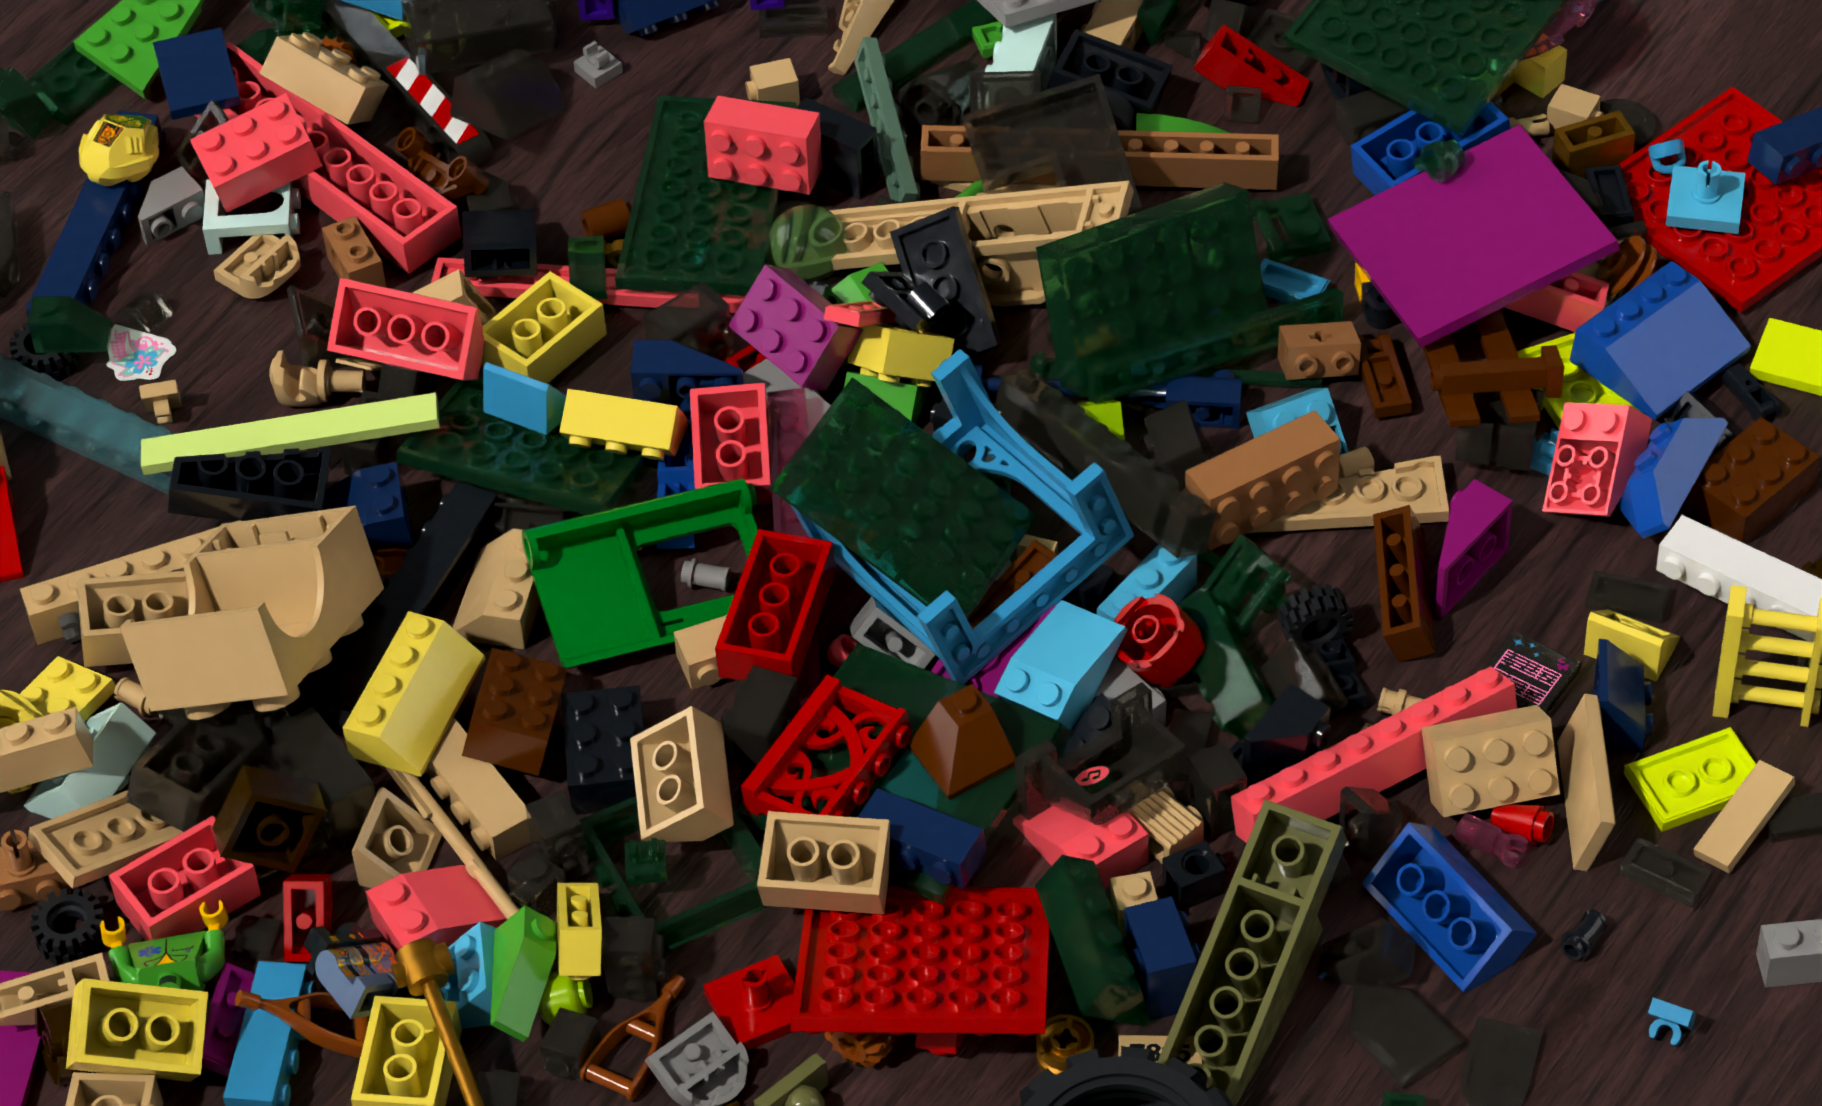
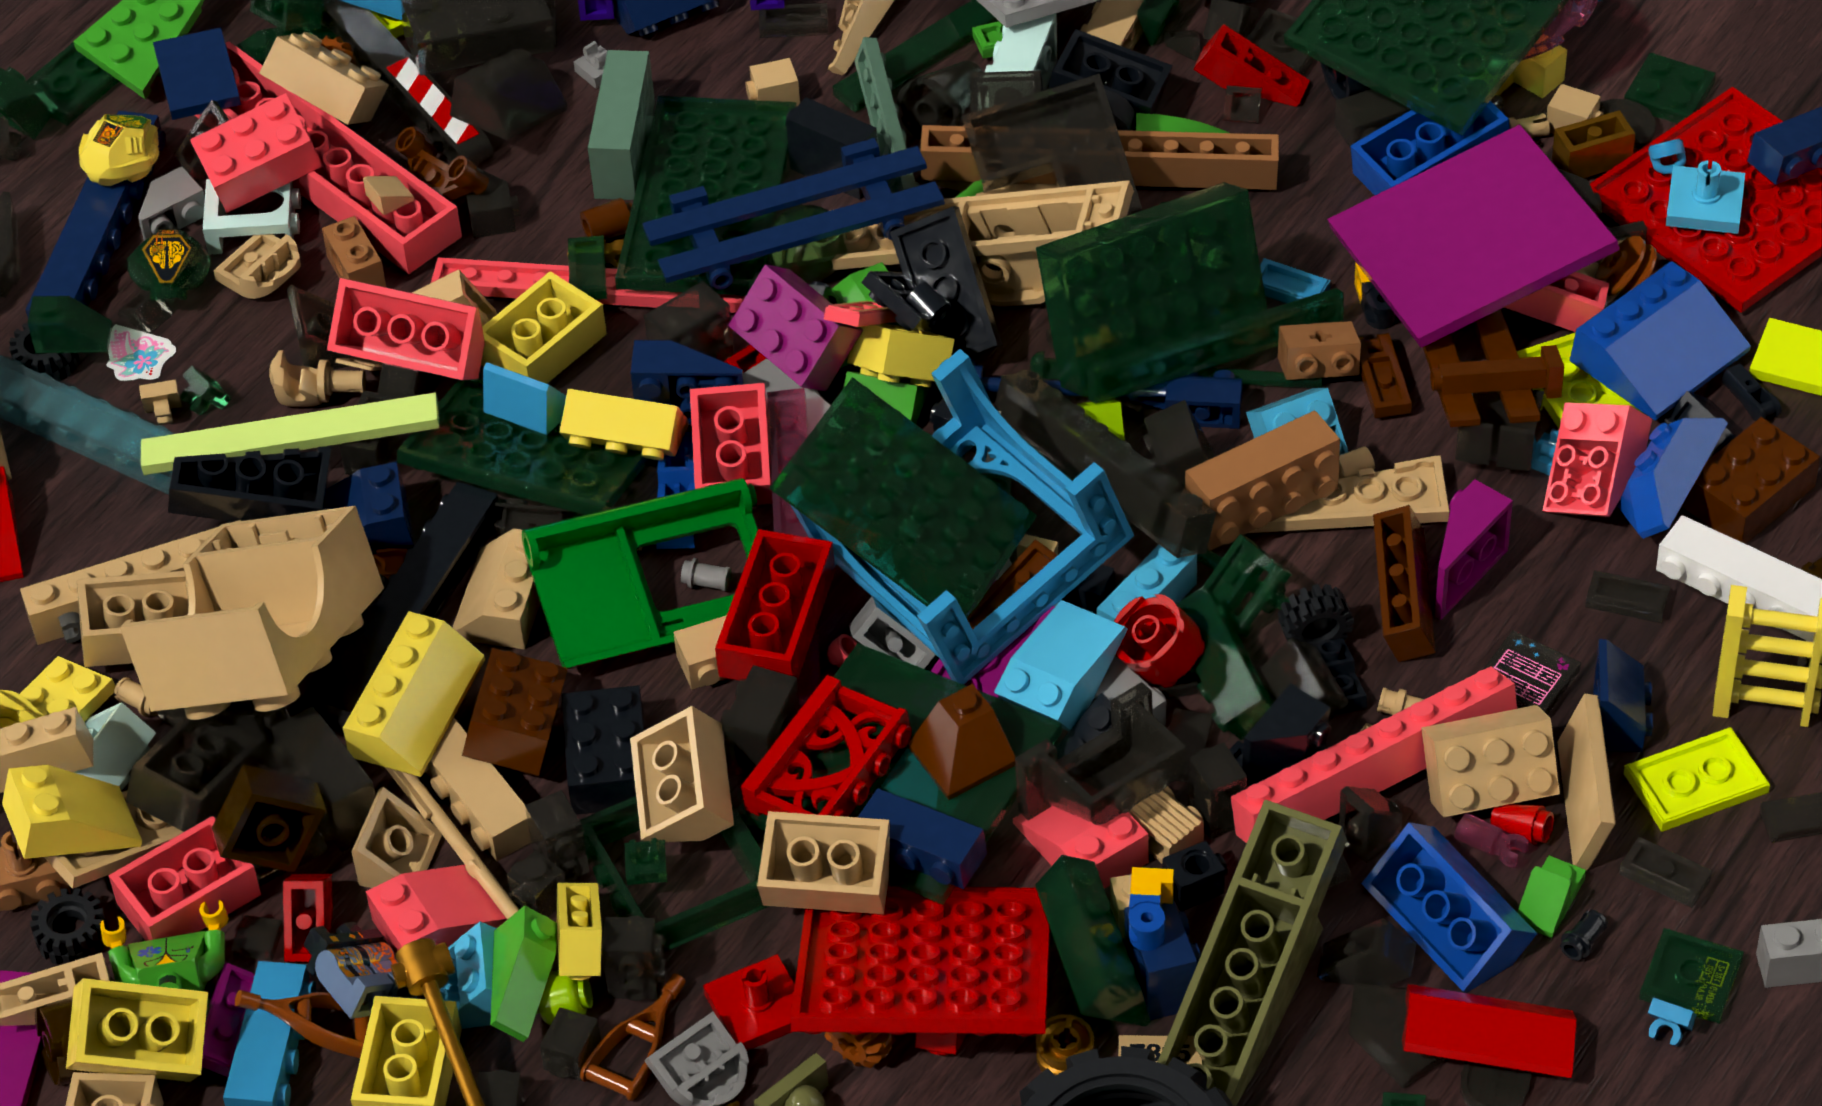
black brick [462,209,537,277] -> none
coral brick [704,96,823,195] -> none
tile [1073,765,1115,799] -> none
clear green plate [1247,192,1331,262] -> none
clear green piece [1414,139,1465,183] -> none
black tile [1584,165,1635,227] -> none
light yellow slope [1584,609,1680,682] -> none
tan tile [1693,760,1795,873] -> none
none -> light yellow slope [2,765,142,859]
none -> clear green helmet [127,230,211,302]
none -> clear green tile [180,365,231,415]
none -> tan slope [363,176,415,215]
none -> sand green brick [588,50,655,200]
none -> dark blue fence [642,138,945,290]
none -> leg [1129,867,1174,951]
none -> red slope [1402,984,1576,1078]
none -> bright green slope [1517,855,1586,938]
none -> clear green plate [1623,53,1716,124]
none -> clear green tile [1639,928,1744,1024]

